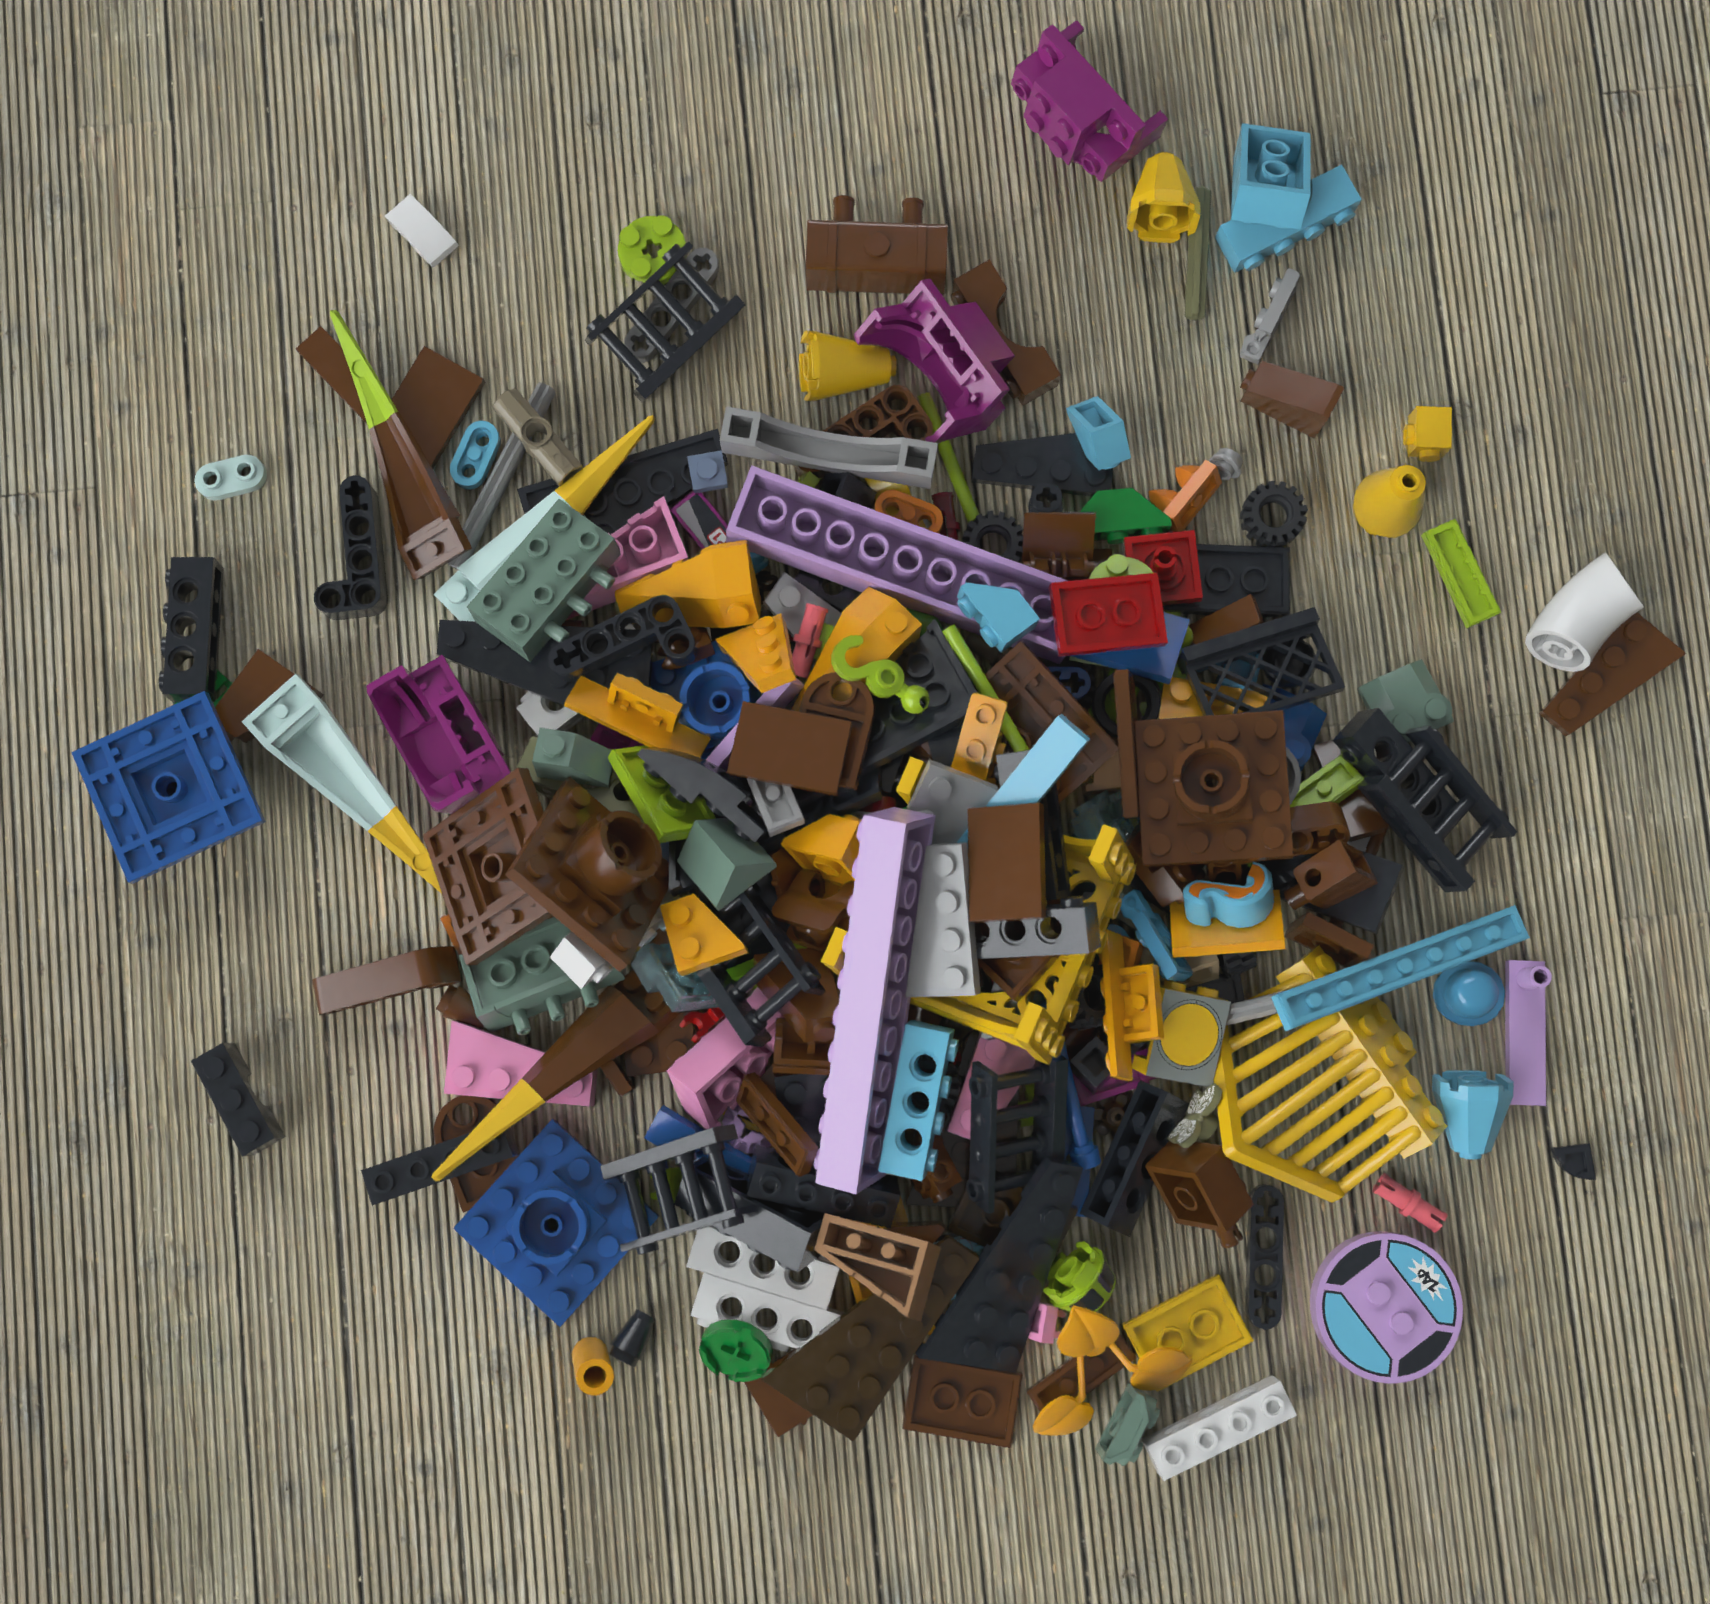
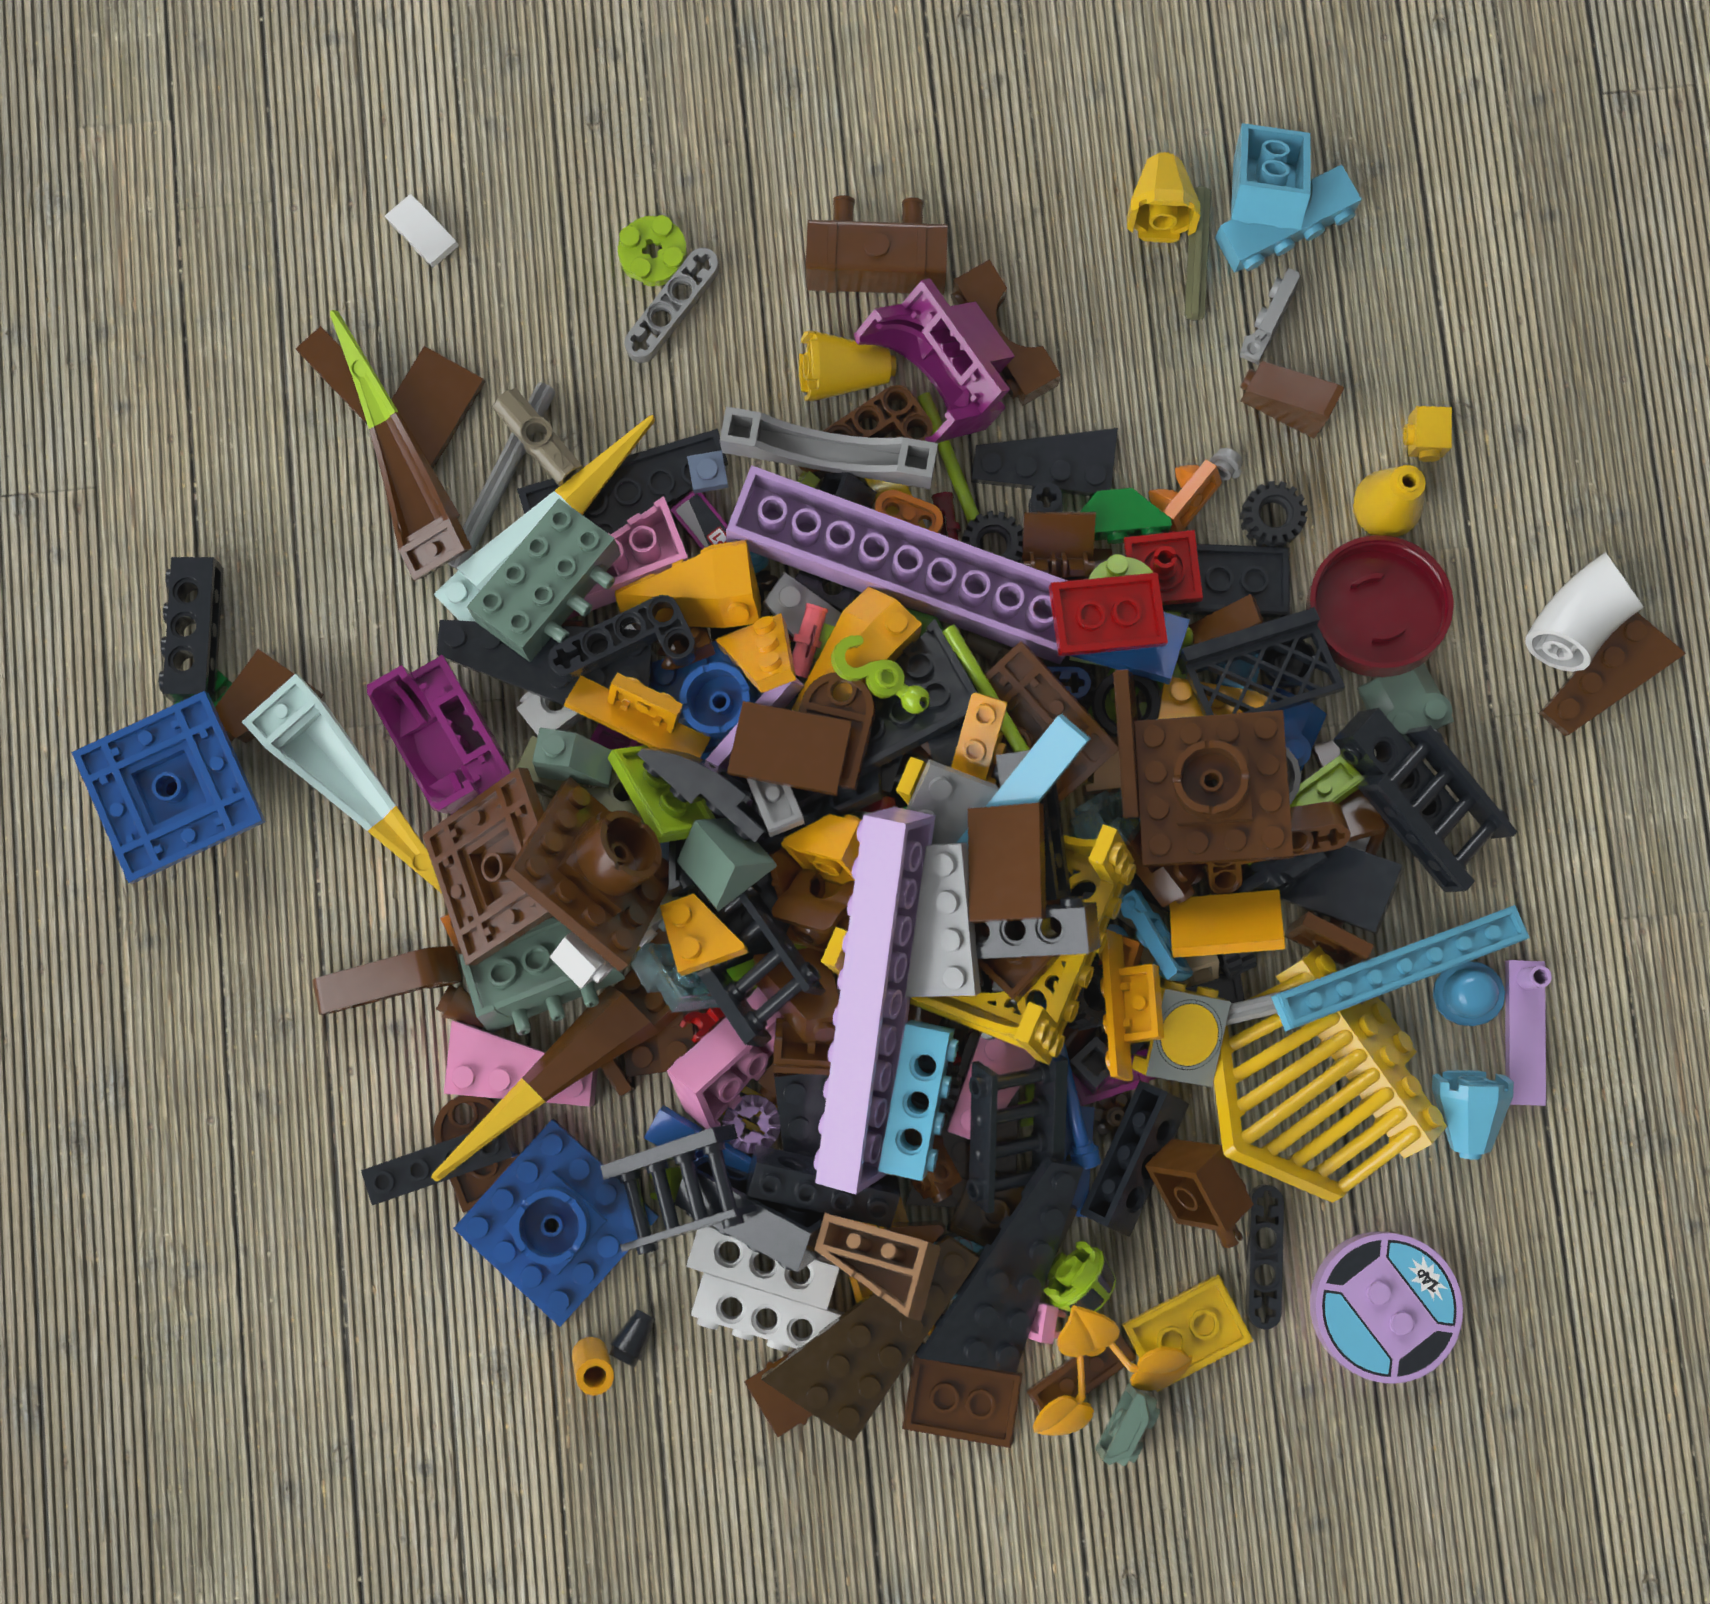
black arch [191,1043,286,1157] -> none
light aqua plate [195,455,267,501] -> none
black beam [314,475,388,620] -> none
medium azure plate [450,421,501,490] -> none
black fence [585,241,746,402] -> none
green tile [699,1319,773,1382] -> none
reddish brown tile [736,1072,819,1177] -> none
medium azure slope [957,582,1040,653] -> none
magenta piece [1011,20,1168,182] -> none
medium azure slope [1066,396,1131,470] -> none
white brick [1141,1375,1297,1481] -> none
olive animal [1167,1084,1222,1148] -> none
medium azure animal [1183,862,1274,928] -> none
reddish brown torso [1284,839,1378,910] -> none
coral pin [1372,1173,1447,1233] -> none
lime plate [1421,518,1502,629] -> none
black tile [1550,1143,1596,1180] -> none
none -> dark red piece [1306,535,1454,677]

